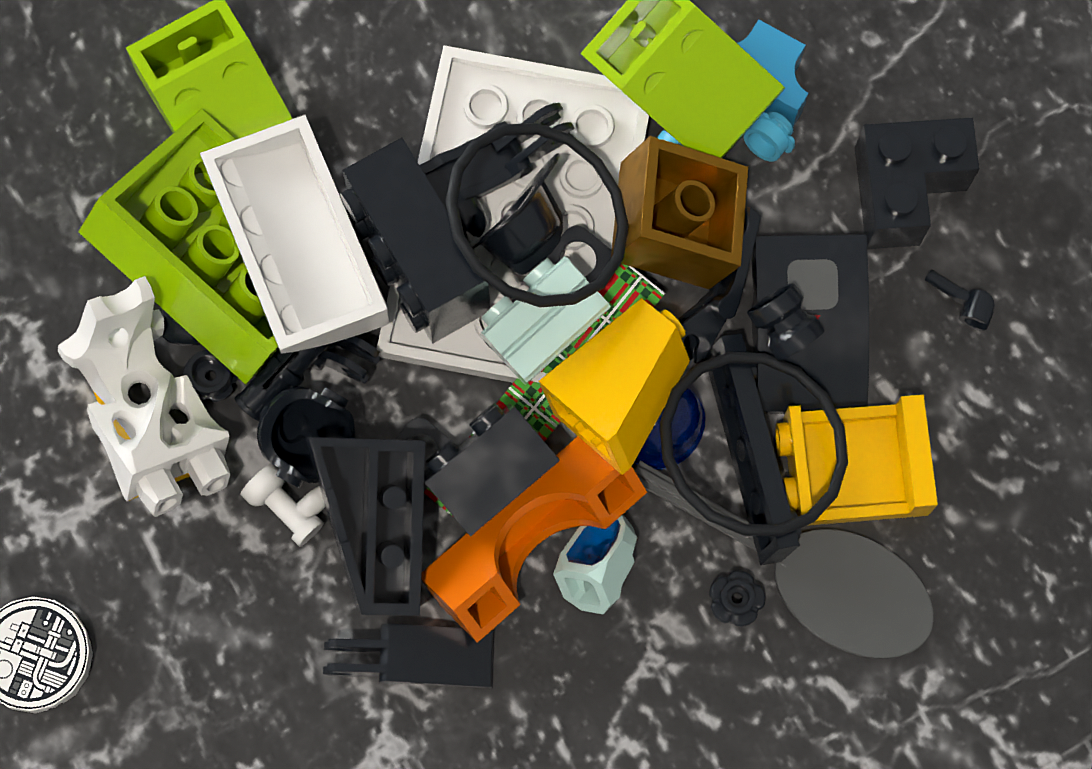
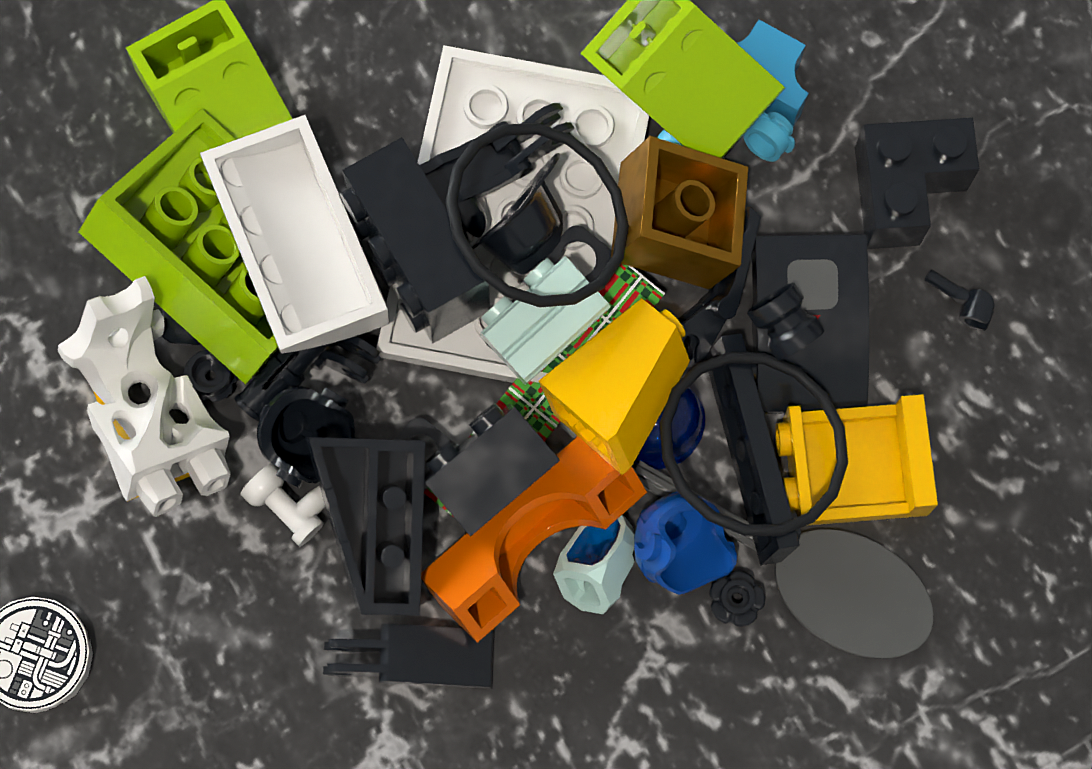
none -> blue cap [634,492,737,595]

